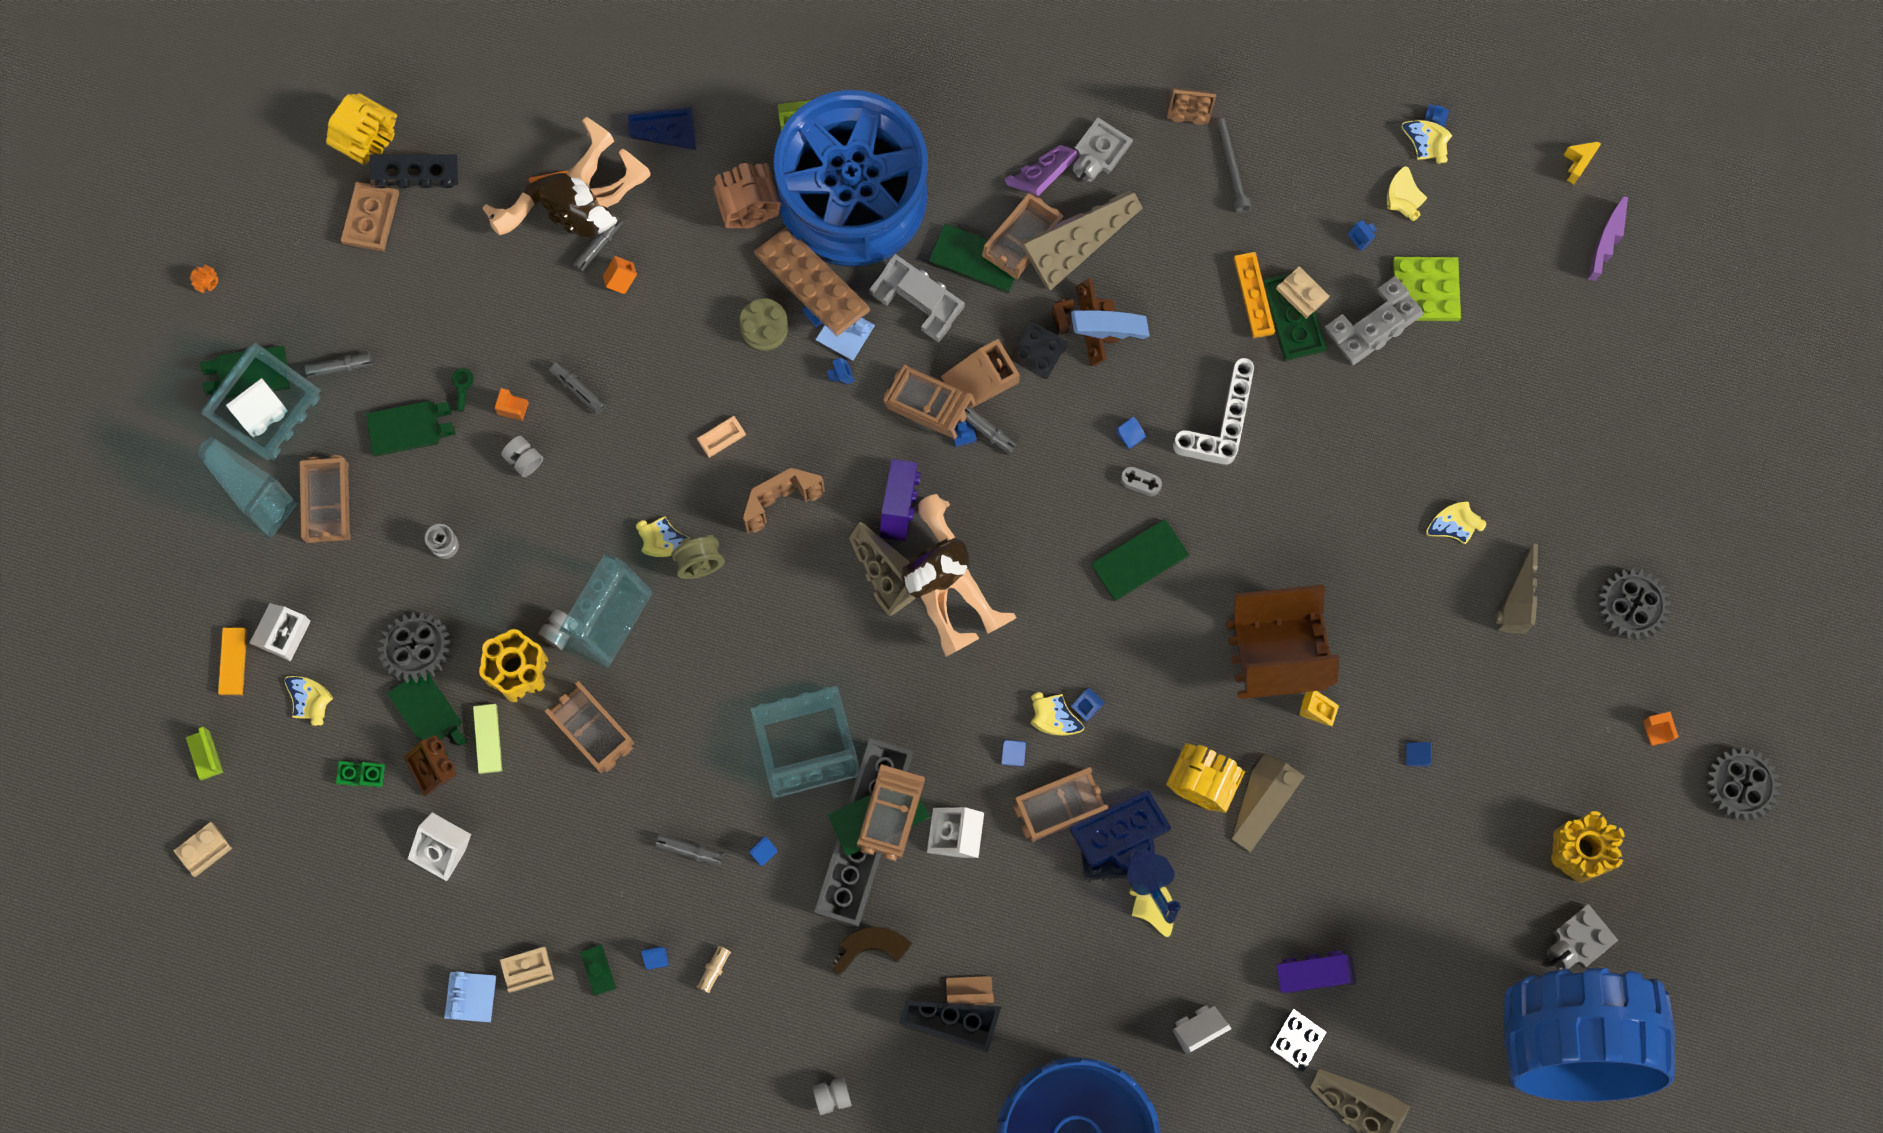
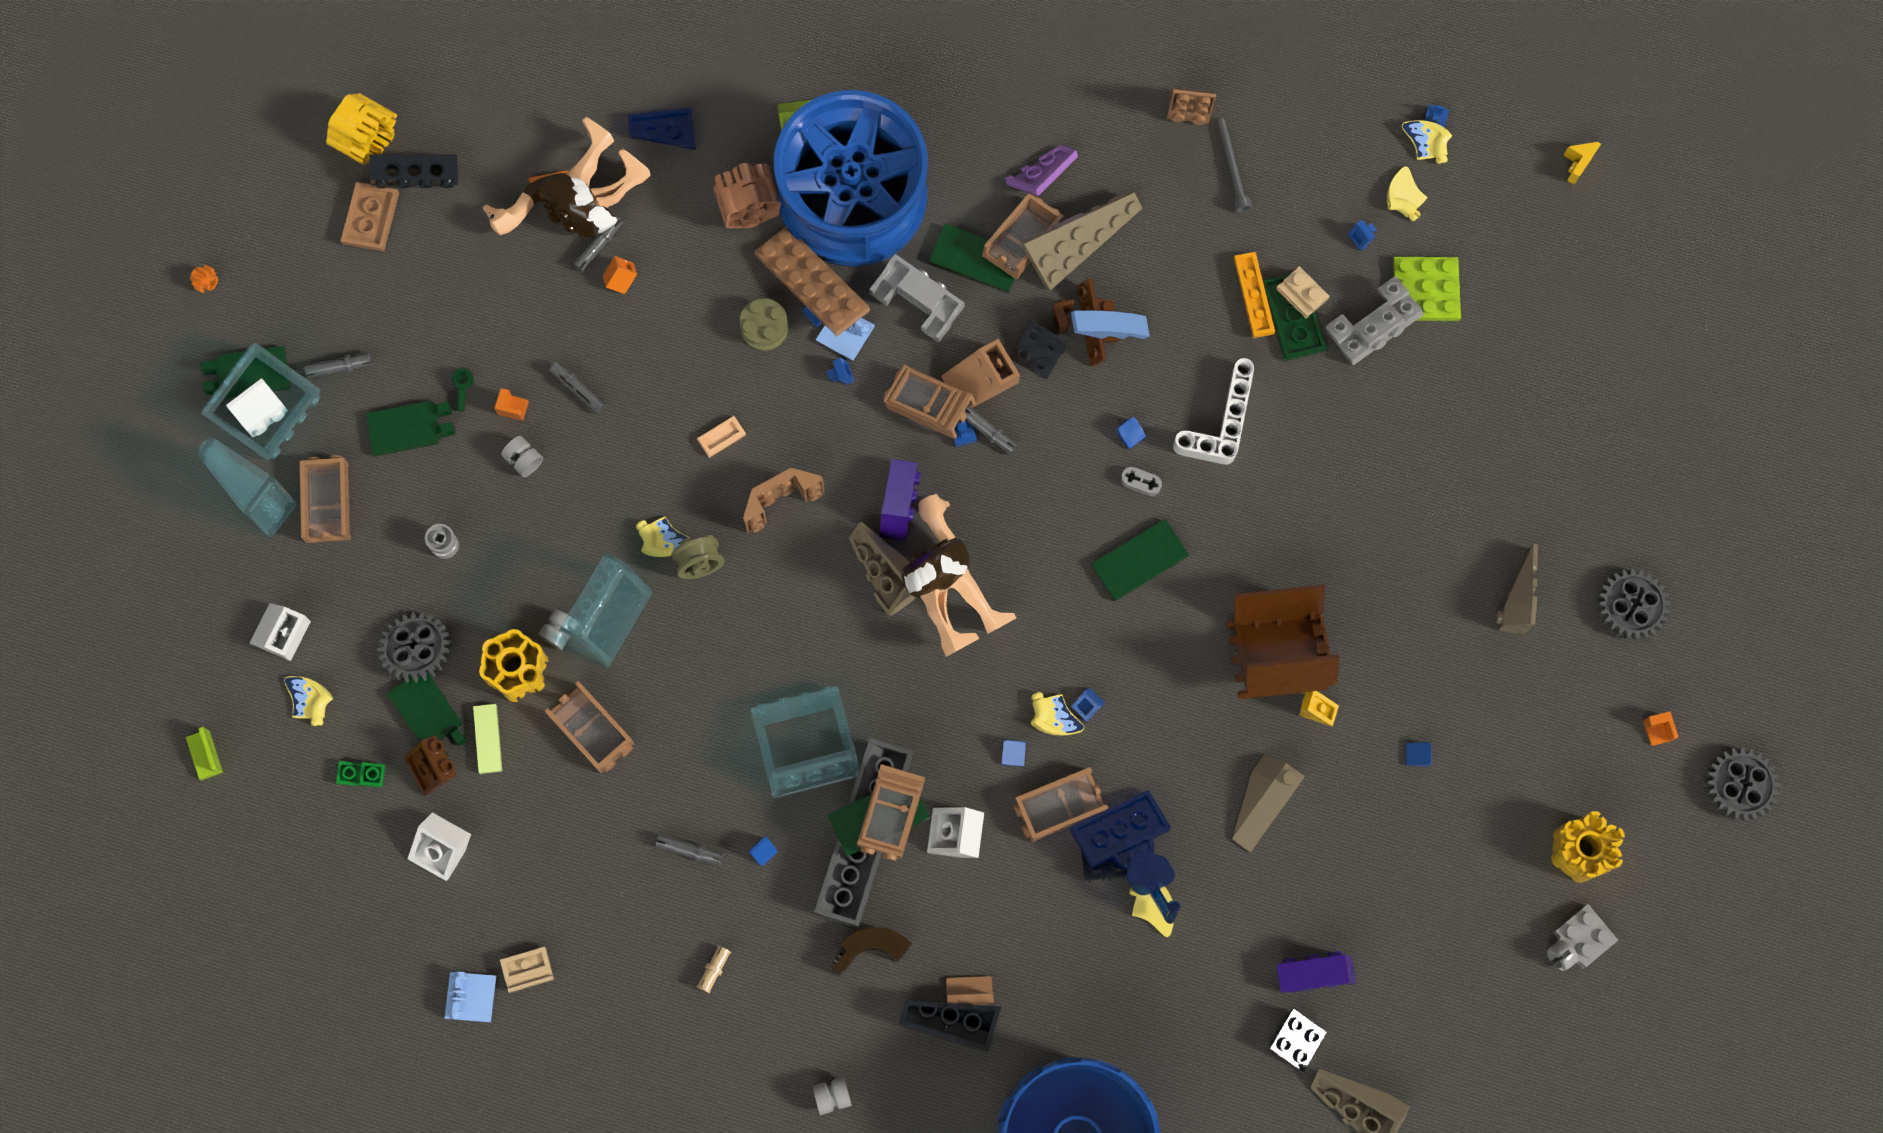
tan plate [174,822,232,877] -> none
light orange tile [218,628,247,695] -> none
dark green tile [580,945,617,997] -> none
blue slope [641,946,669,970] -> none
light grey plate [1073,118,1133,182] -> none
yellow piece [1166,743,1245,813] -> none
white slope [1172,1005,1231,1054] -> none
light yellow arm [1426,502,1486,544] -> none
blue wheel [1504,967,1675,1102] -> none
medium lavender slope [1588,196,1628,281] -> none

